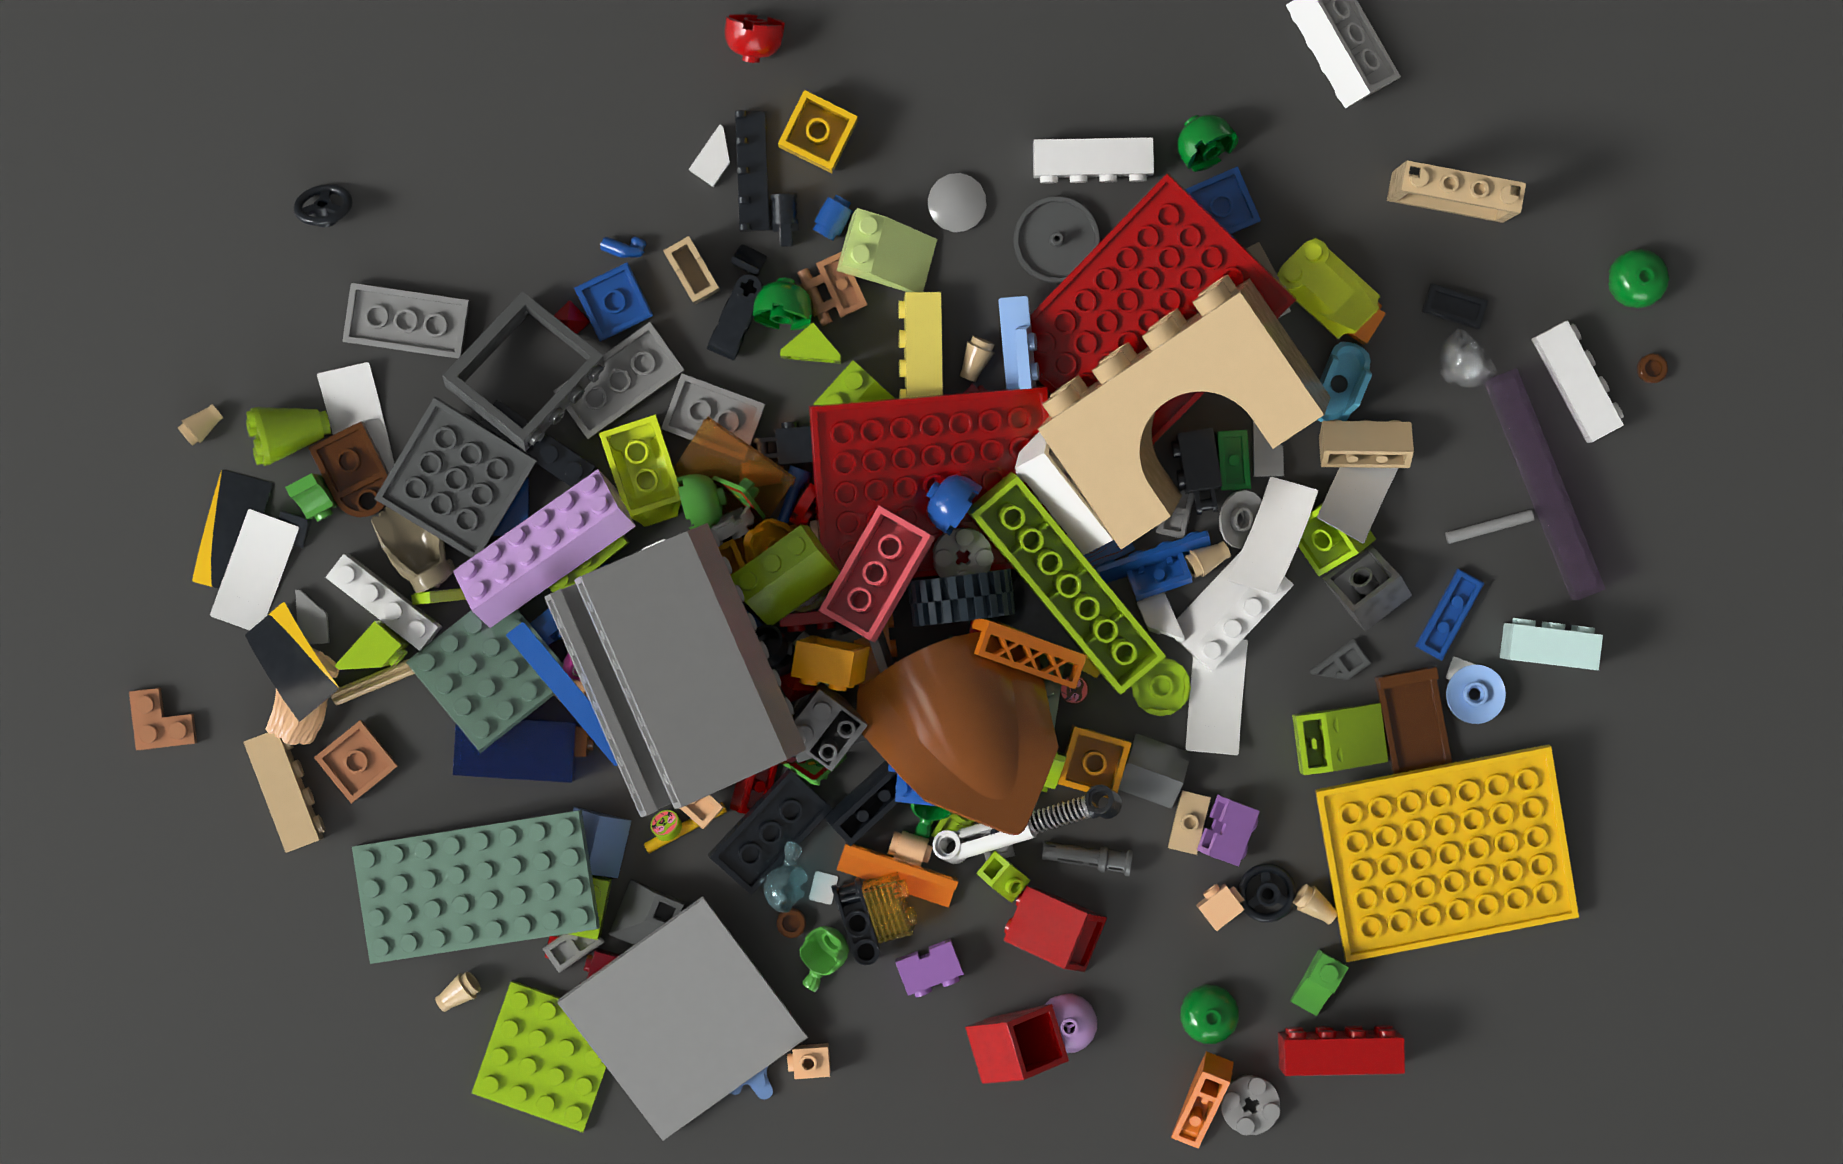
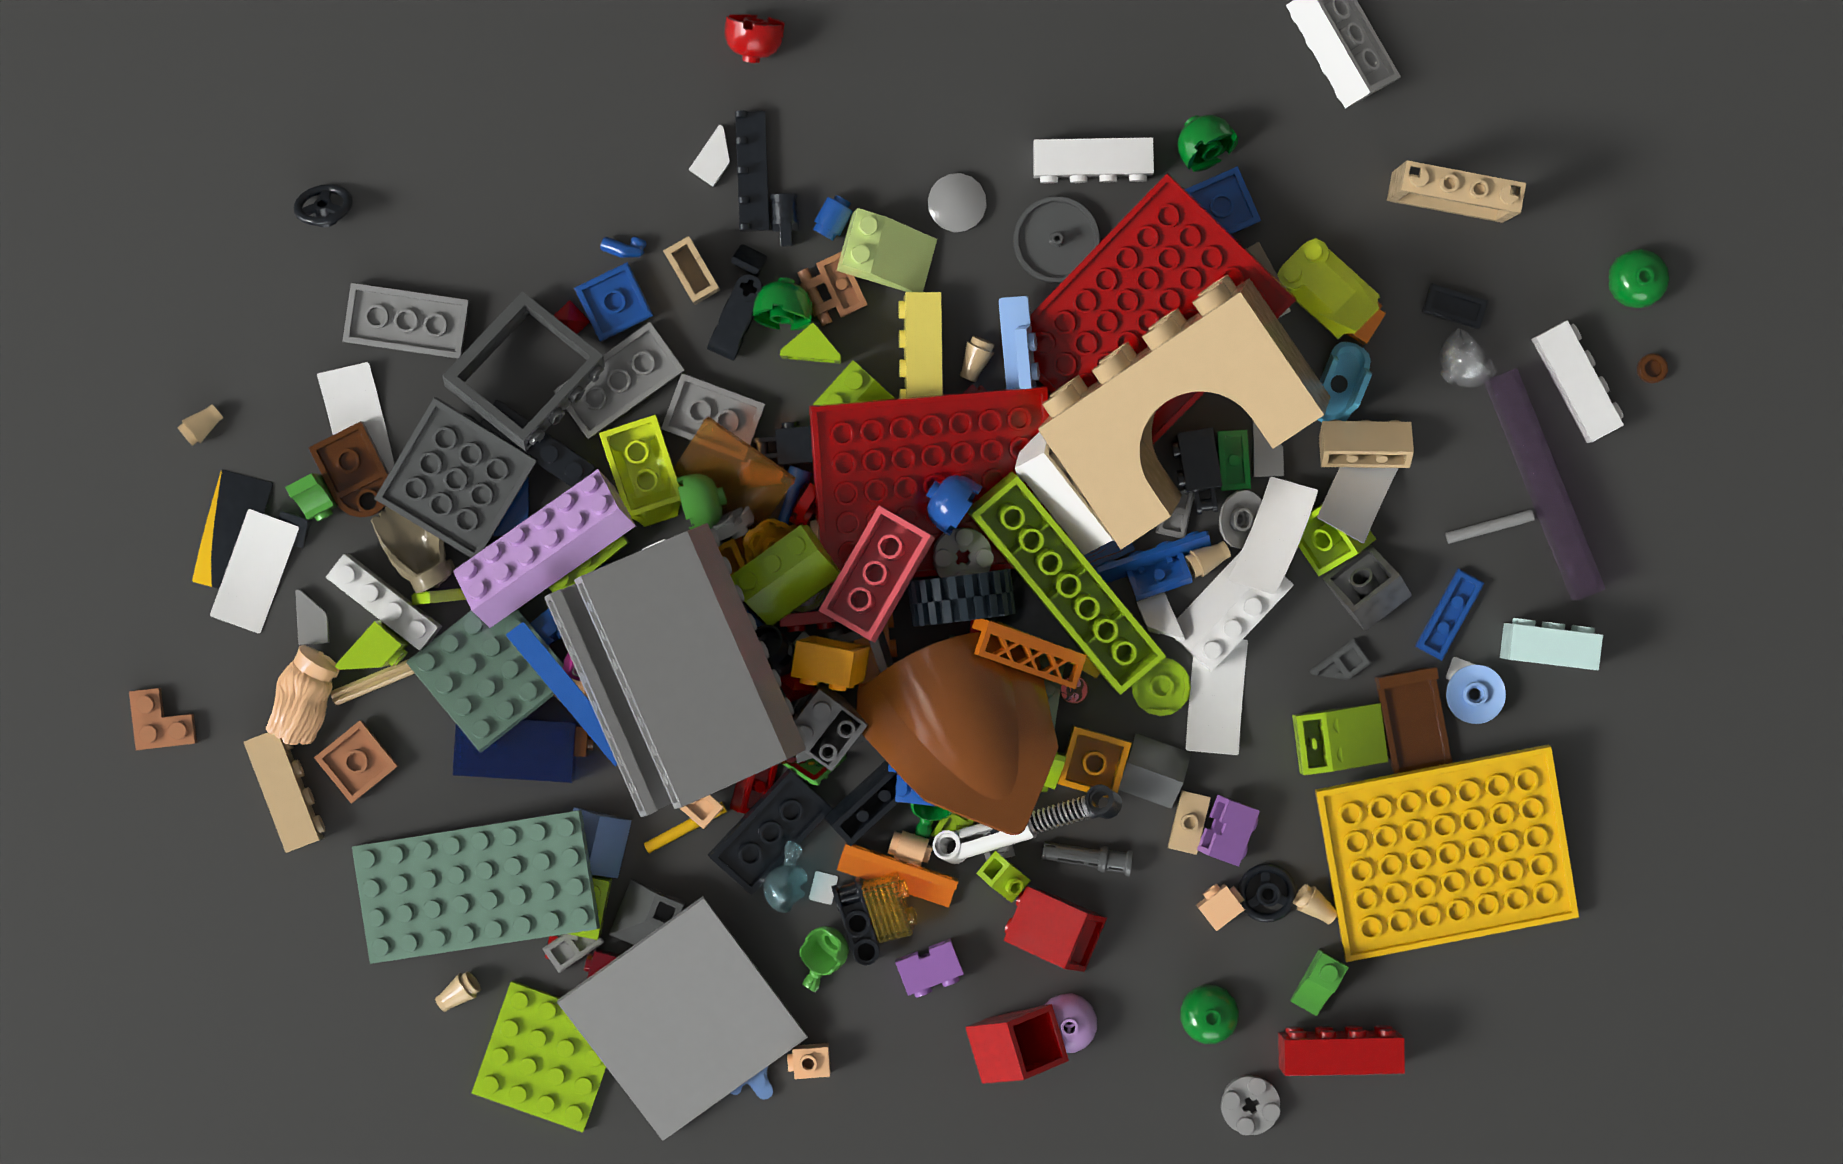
black sticker [245,602,339,721] -> none
lime cone [246,407,331,466] -> none
tile [651,810,682,841] -> none
bright green piece [712,476,766,520] -> none
reddish brown tile [777,907,806,938] -> none
yellow brick [778,90,858,173] -> none
orange slope [1171,1051,1234,1149] -> none

